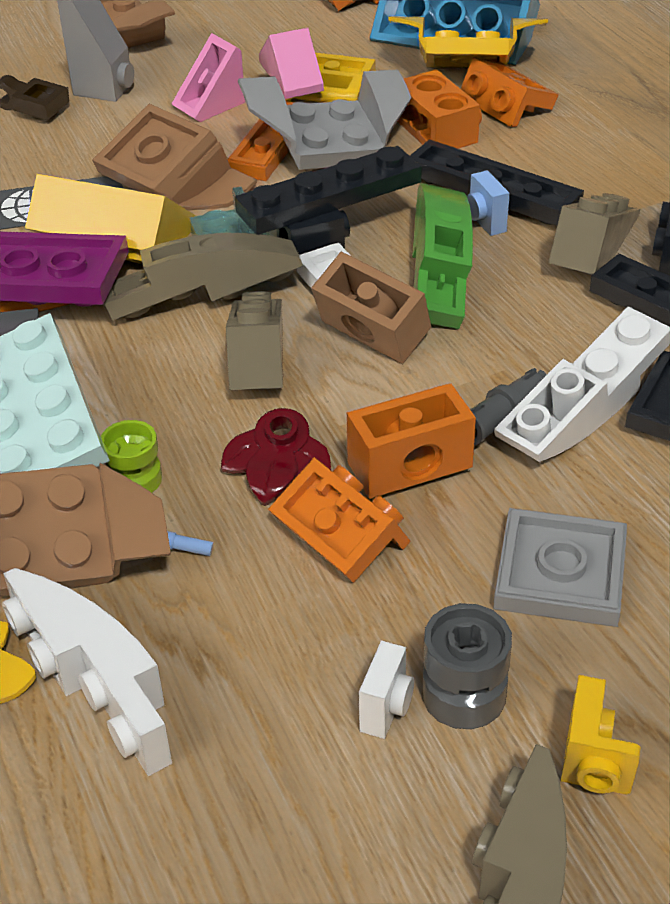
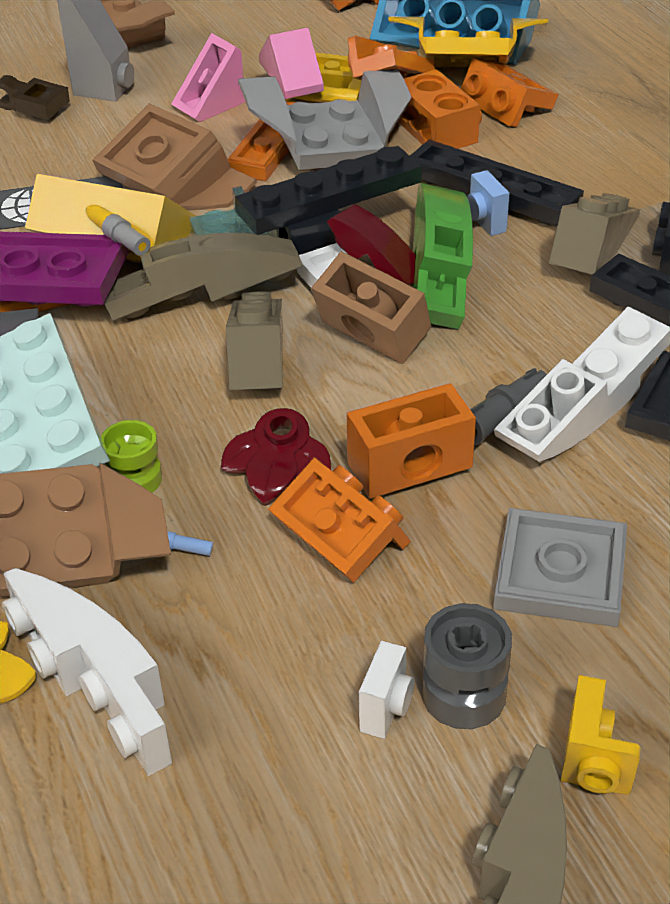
none -> light grey piece [85,204,150,256]
none -> dark red slope [327,204,416,285]
none -> orange bracket [348,35,435,80]

